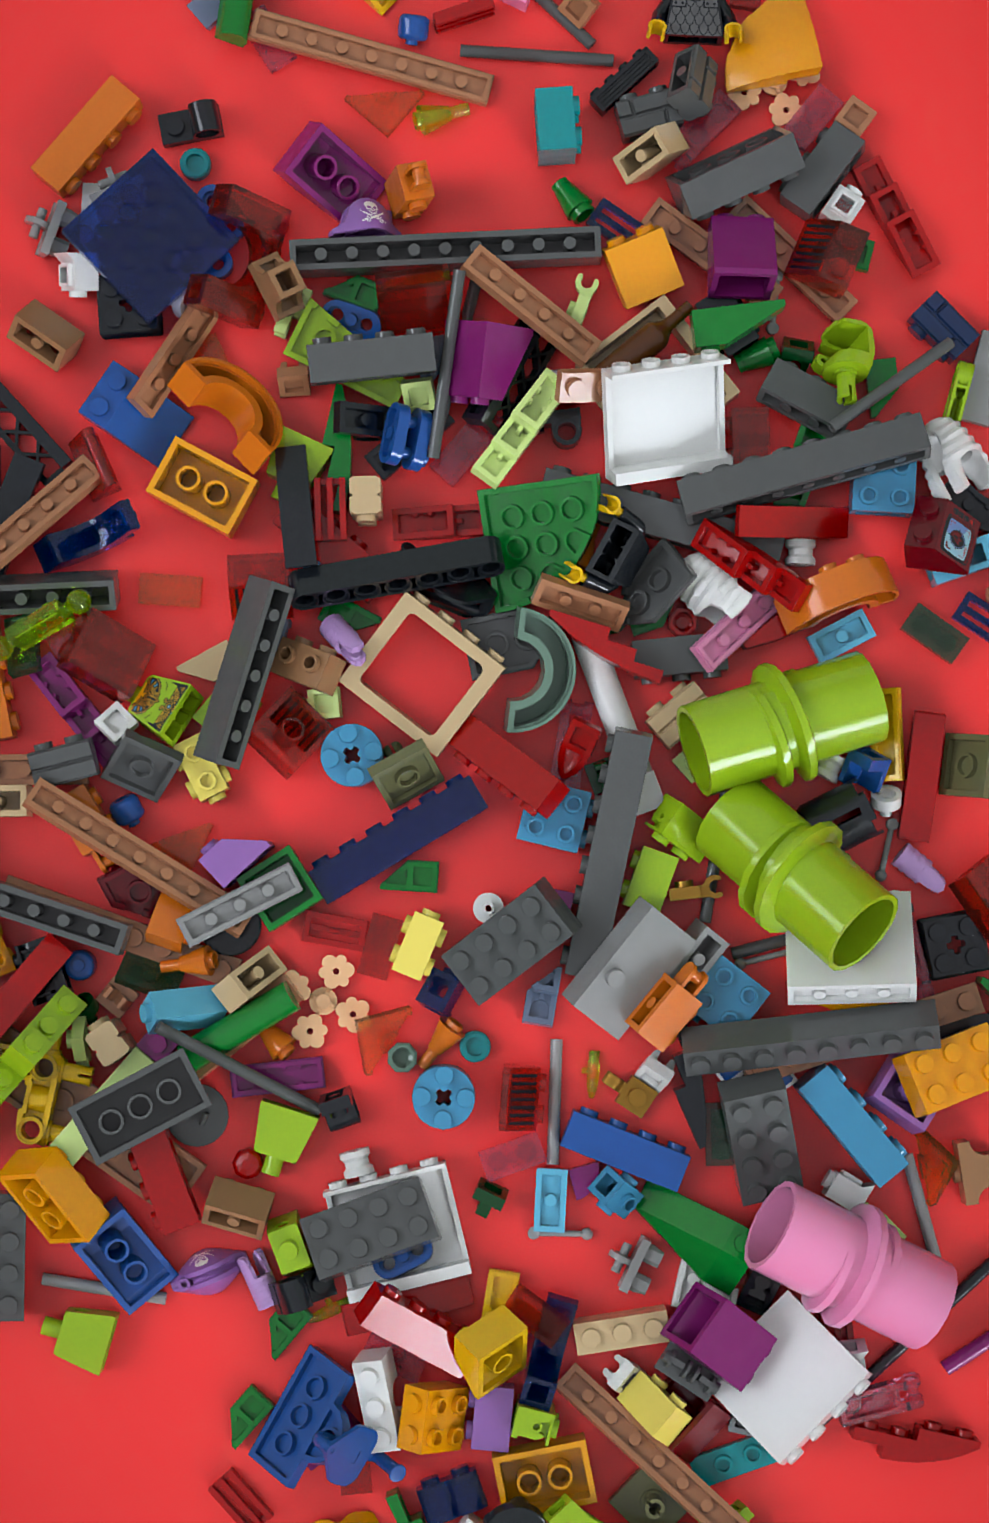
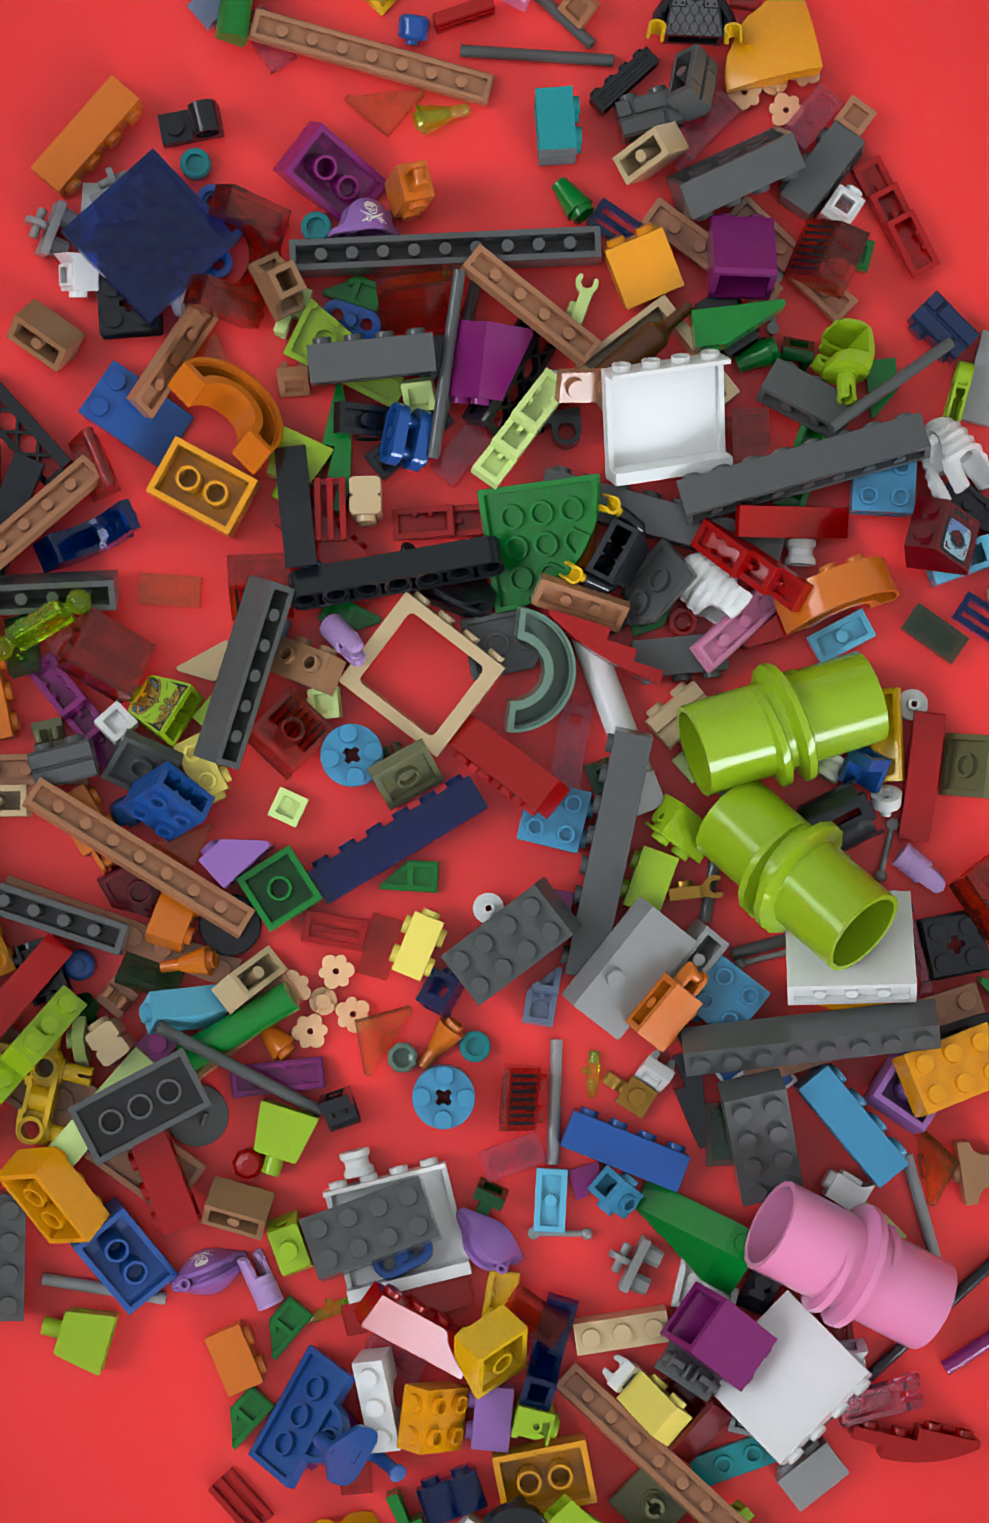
light grey tile [175,862,303,948] -> none
black plate [268,1267,338,1315] -> none
red plate [558,715,603,780] -> none
none -> olive tile [30,717,67,746]
none -> blue brick [121,761,215,842]
none -> orange brick [204,1319,268,1397]
none -> yellowish green plate [267,787,309,828]
none -> teal tile [301,211,332,239]
none -> medium lavender hat [456,1207,524,1274]
none -> light grey brick [774,1437,850,1512]
none -> white tile [901,689,928,721]

